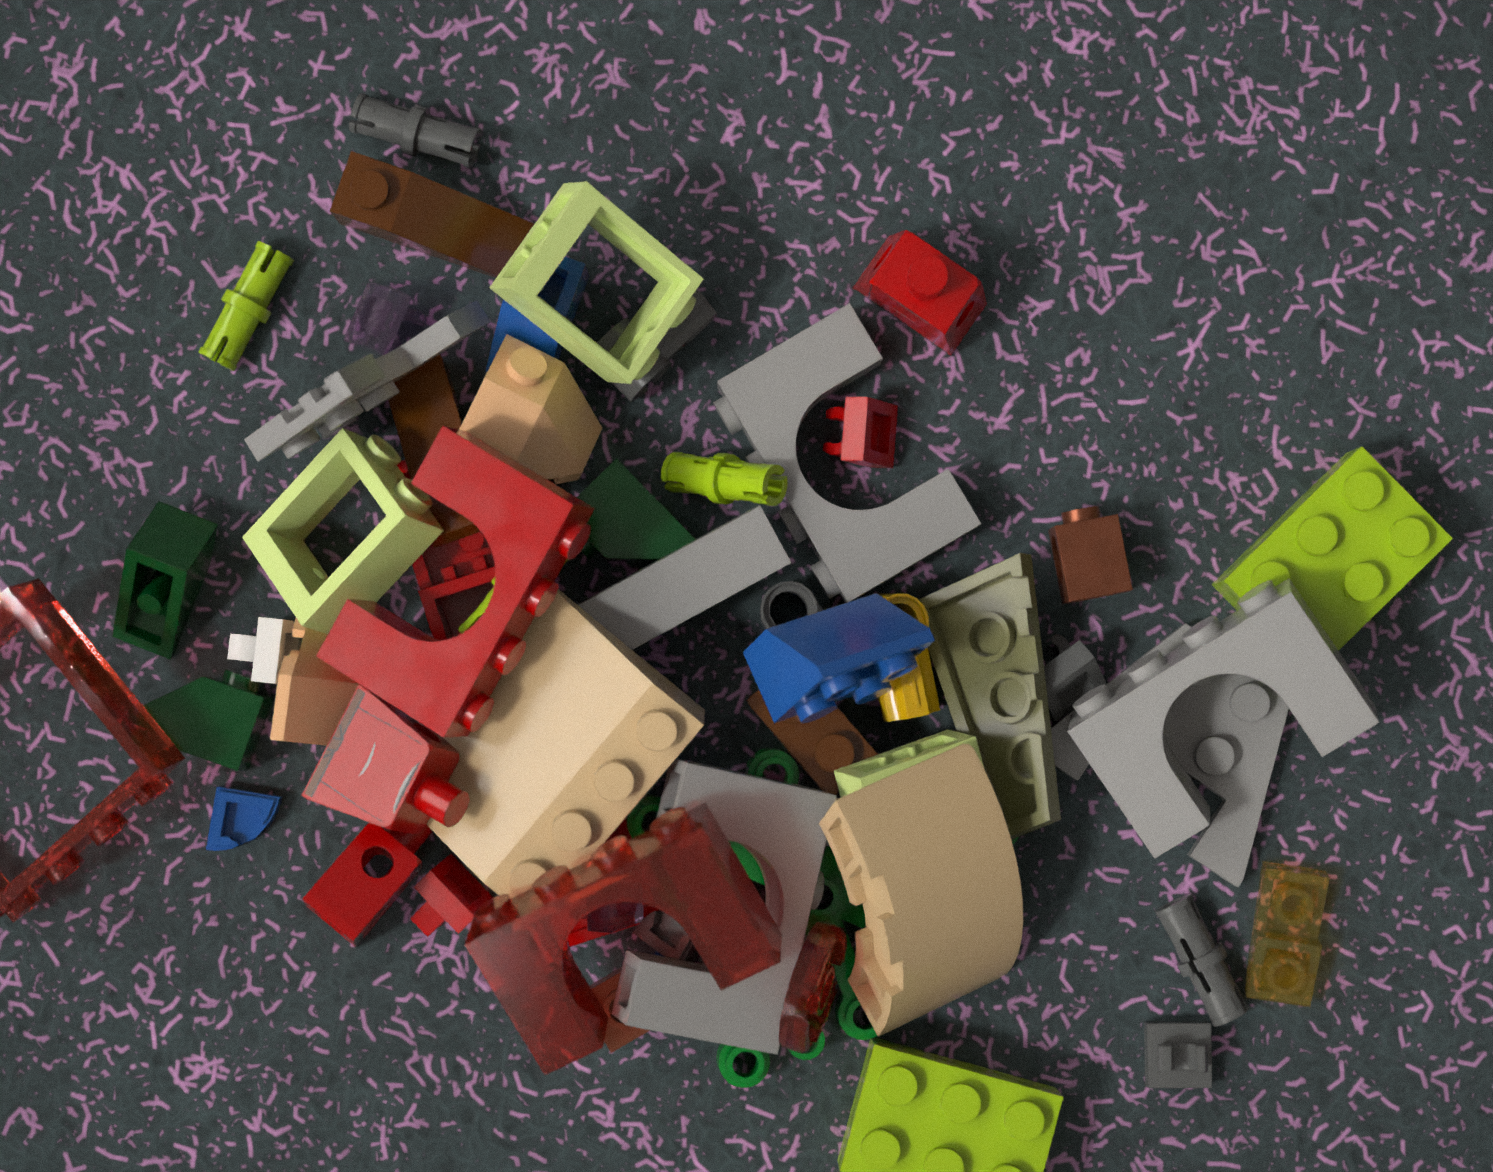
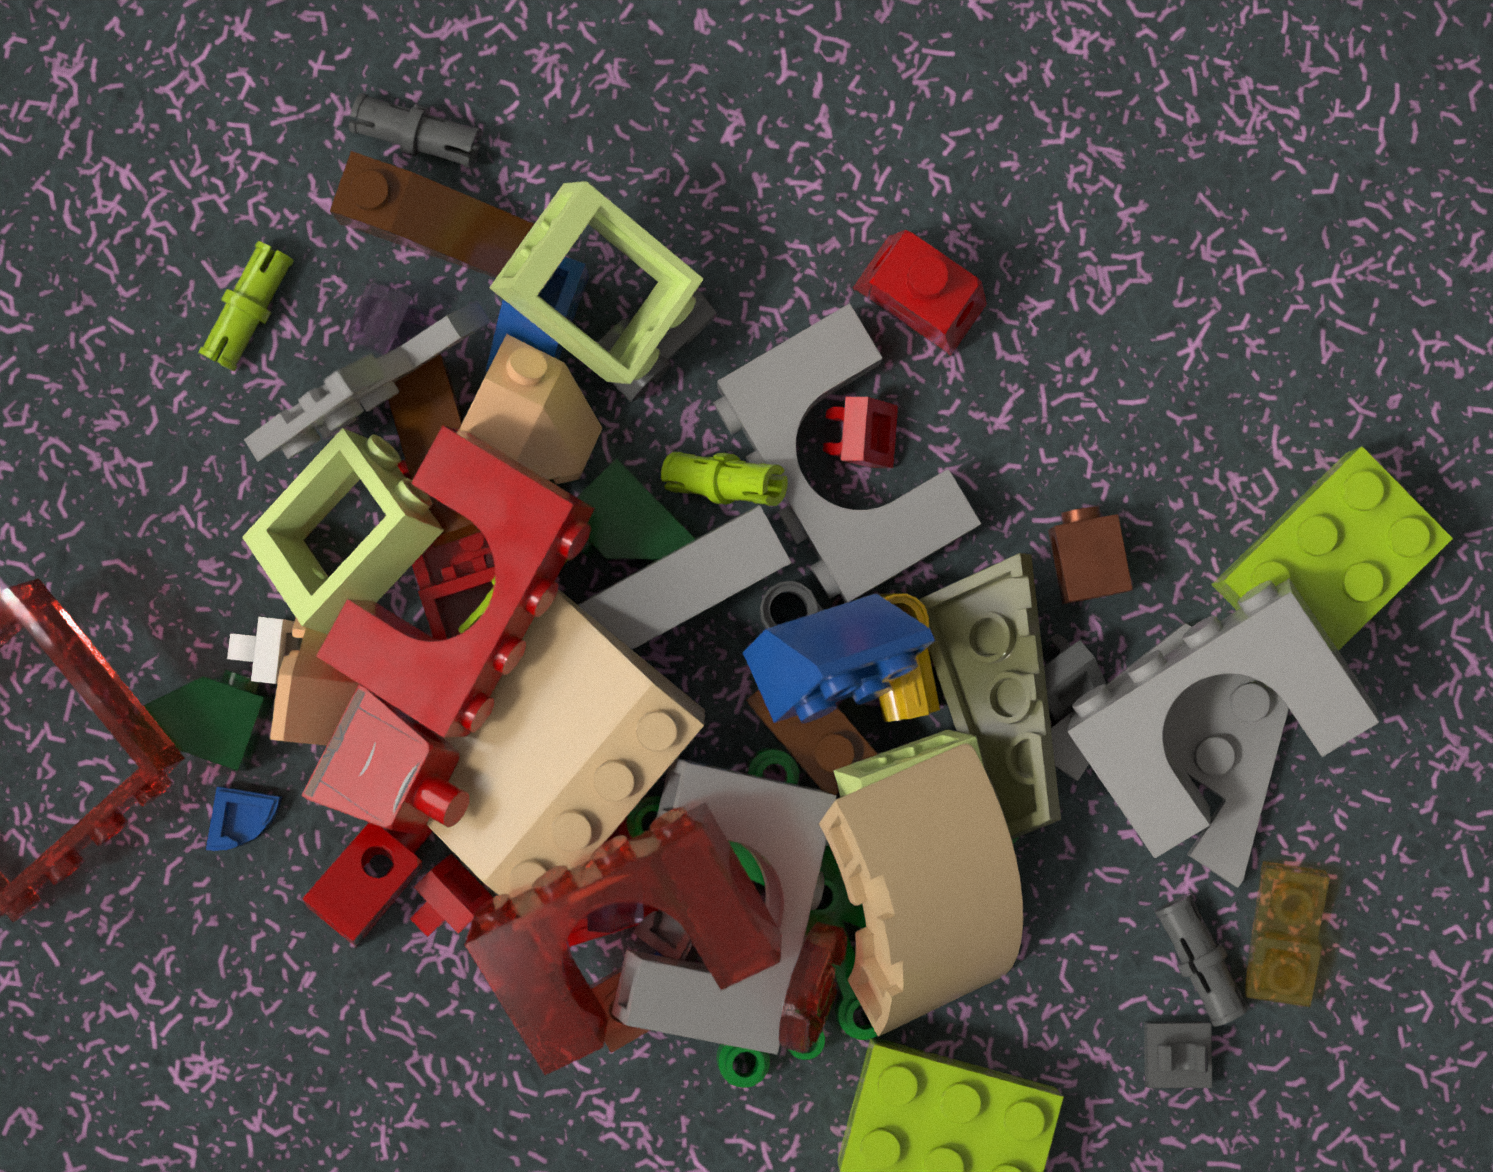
dark green slope [112,501,218,660] -> none

